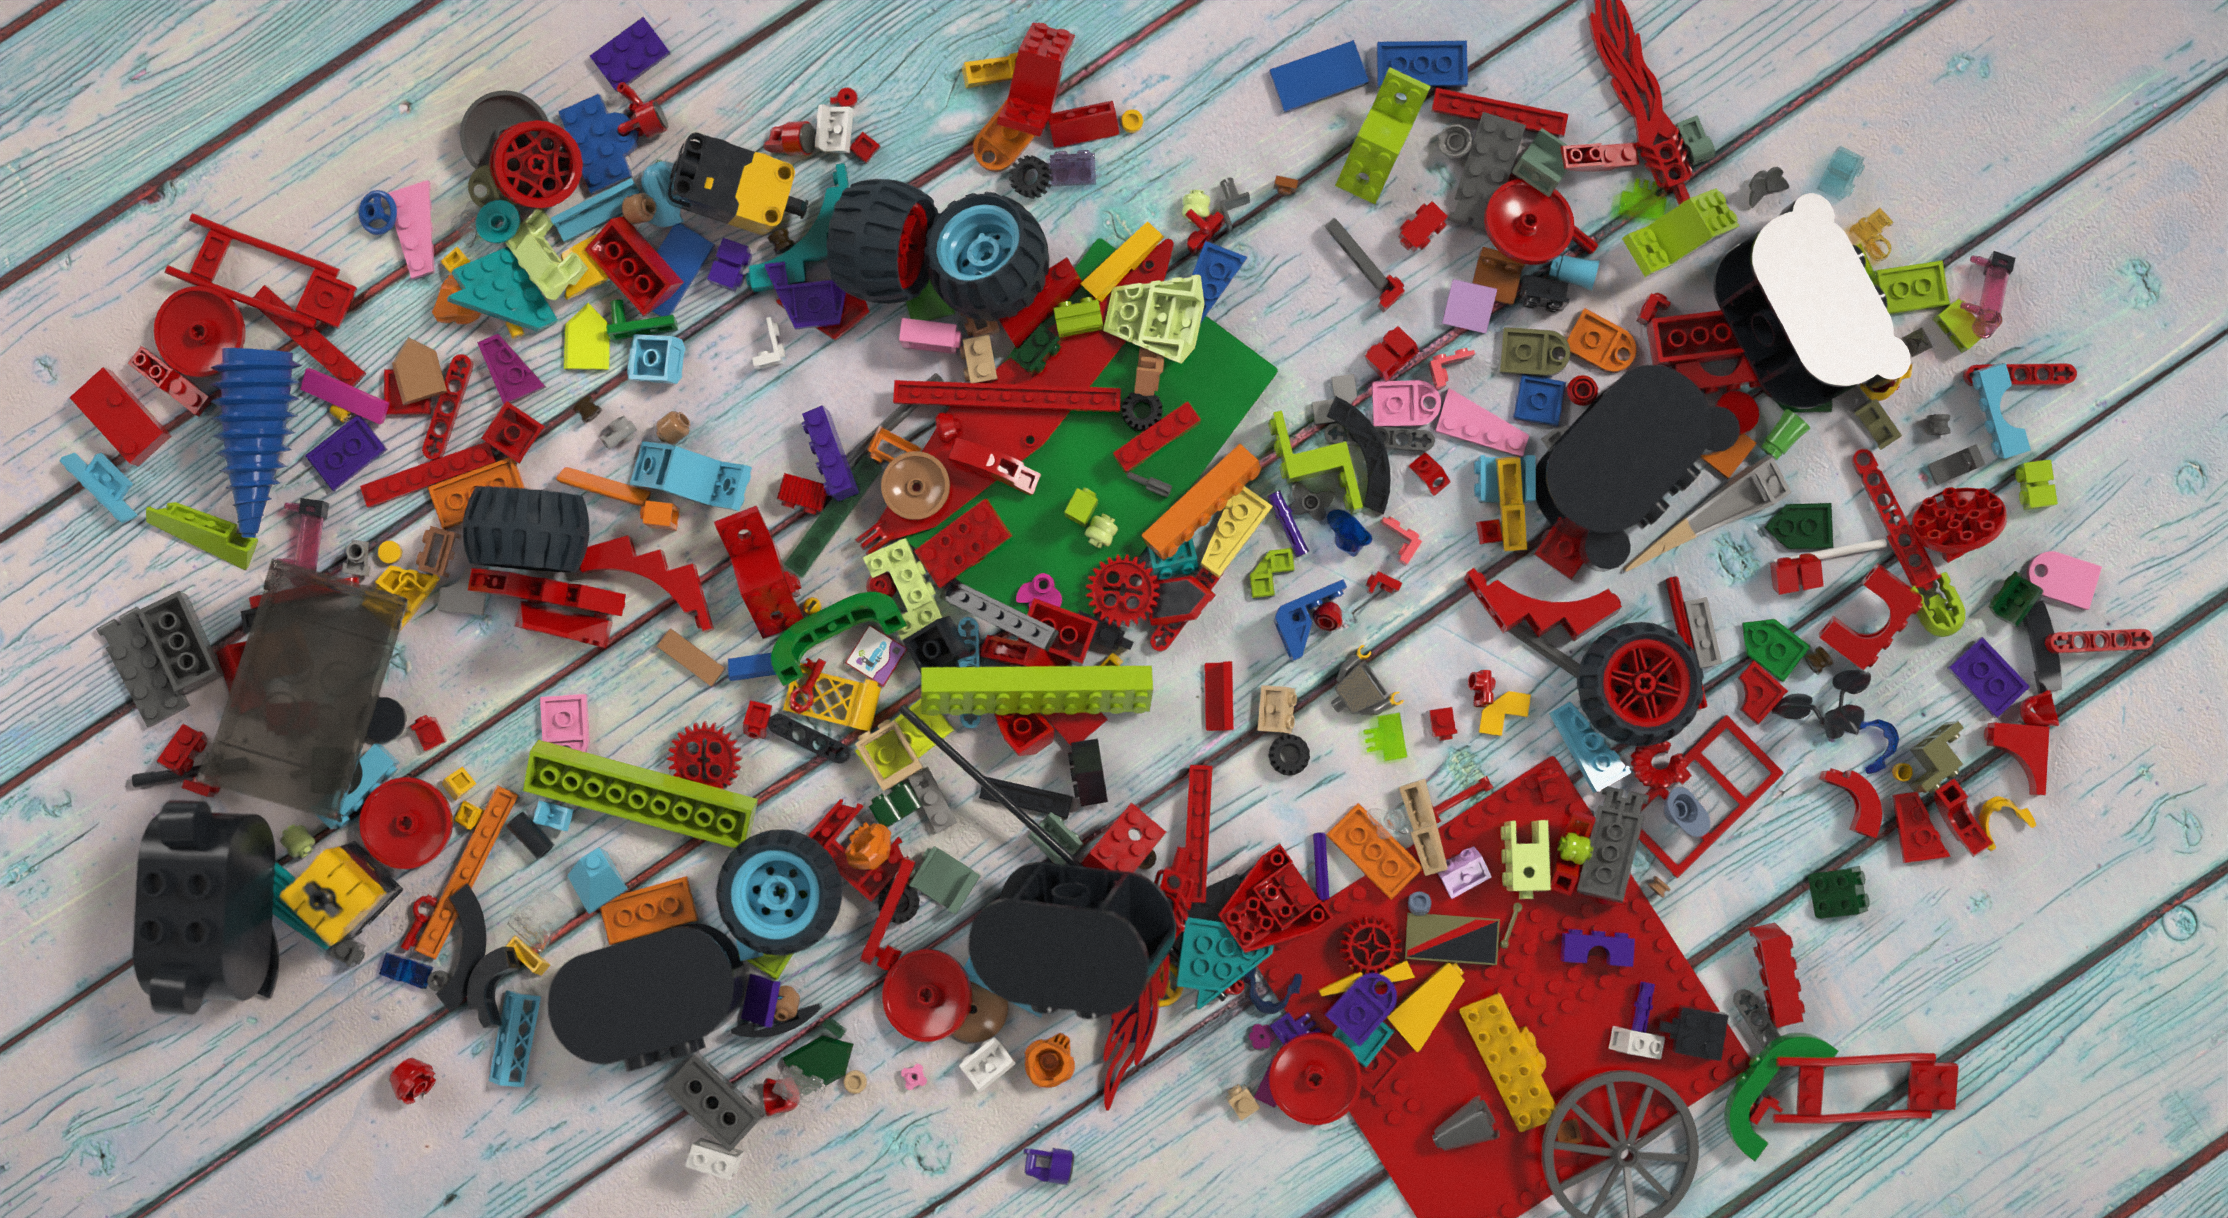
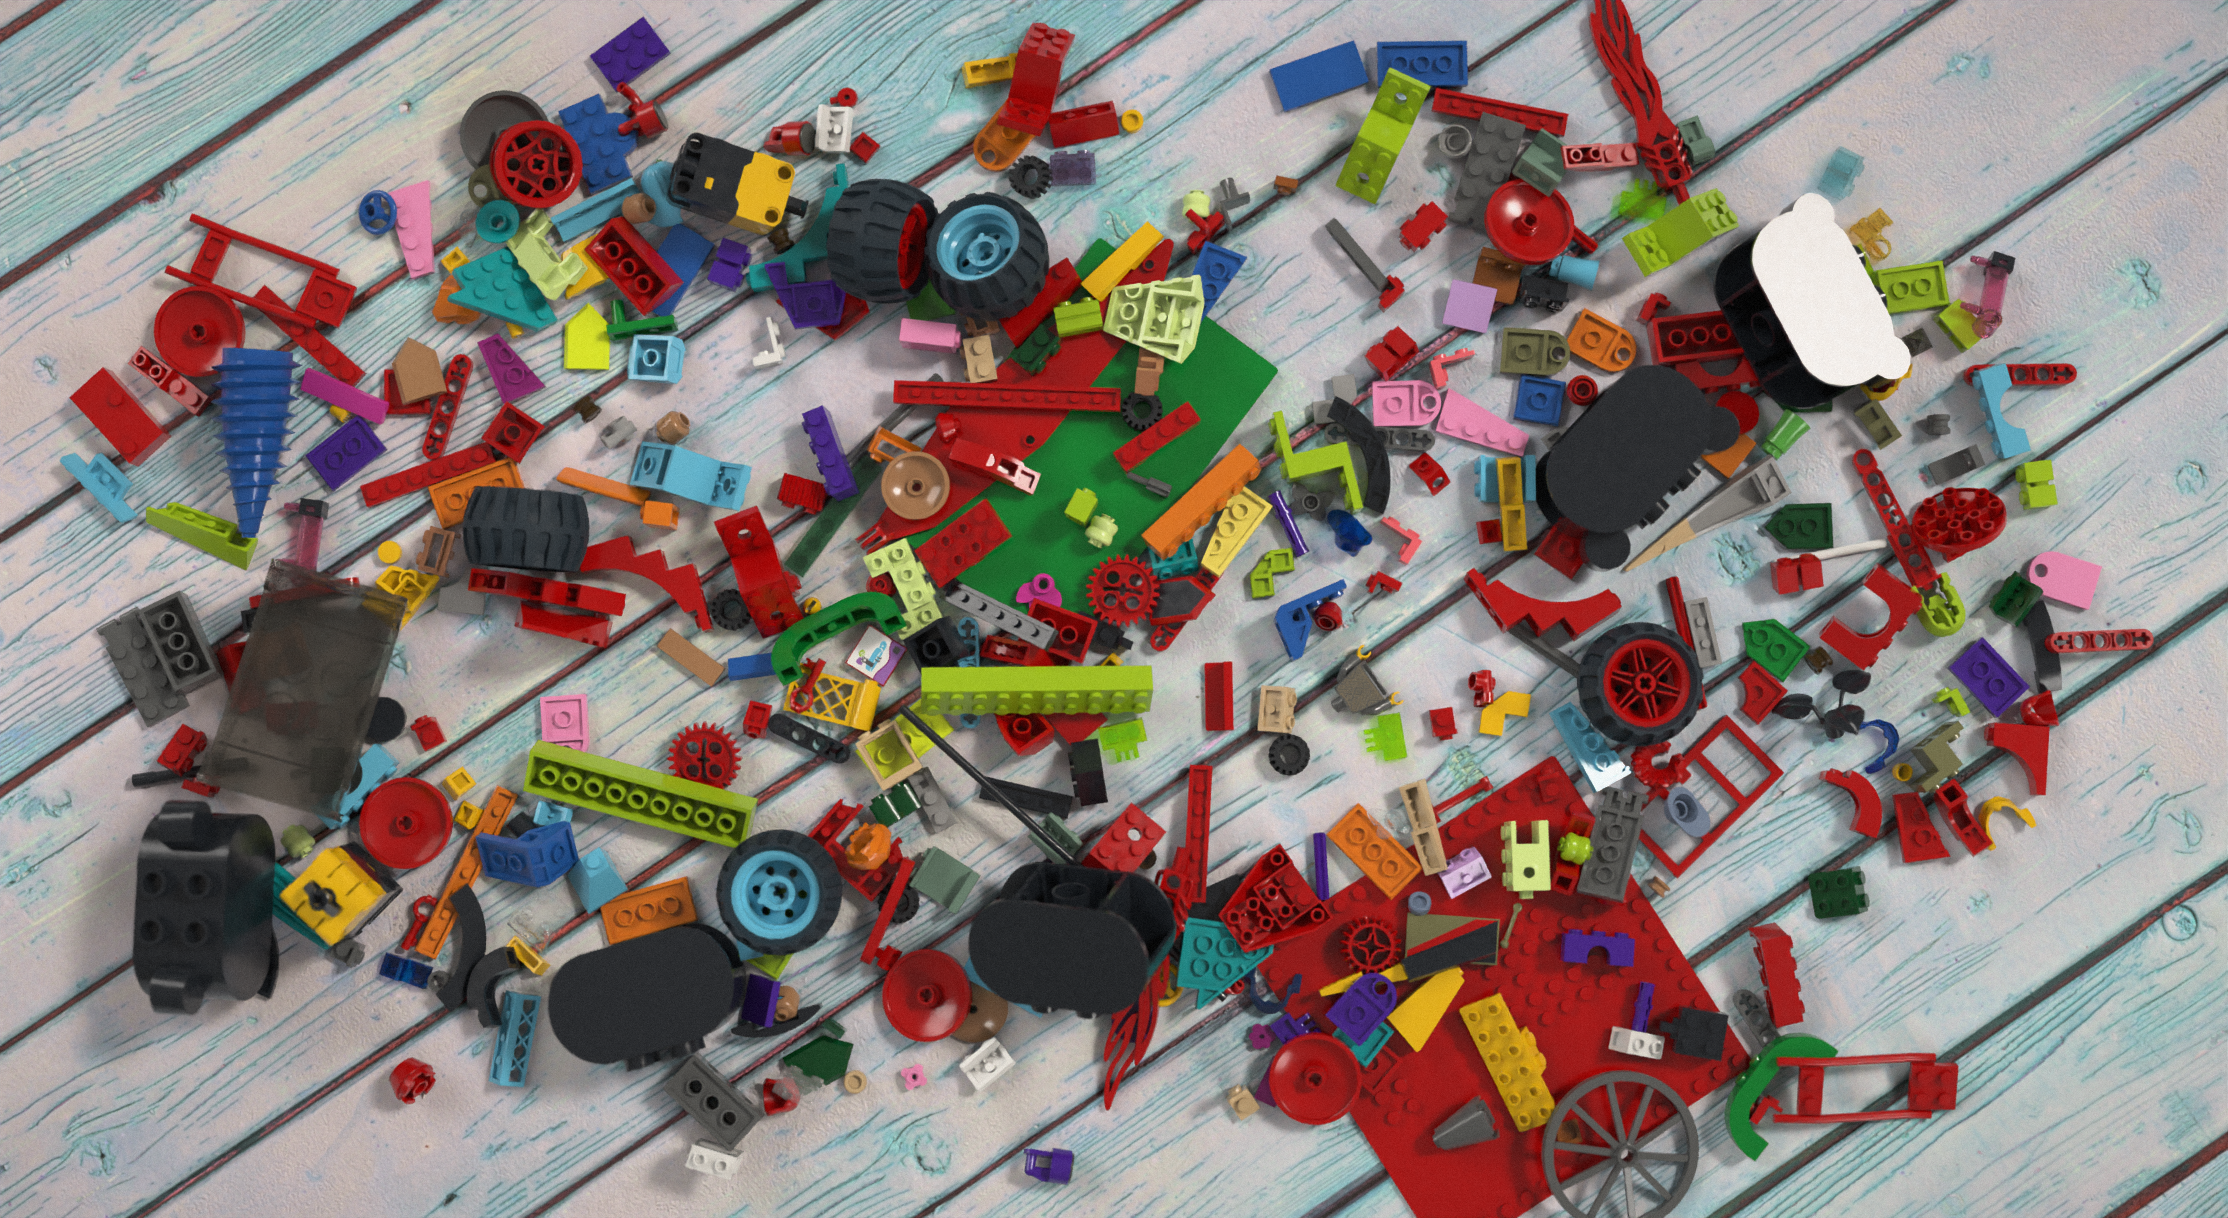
light grey plate [342,540,370,577] -> none
orange helmet [1025,1033,1075,1088] -> none
dark grey animal [1749,167,1789,208] -> none
none -> blue bracket [475,821,579,887]
none -> black tyre [711,589,752,631]
none -> clear neon green hinge [1098,717,1147,763]
none -> black tile [1401,932,1496,983]
none -> lime bracket [1932,687,1970,717]

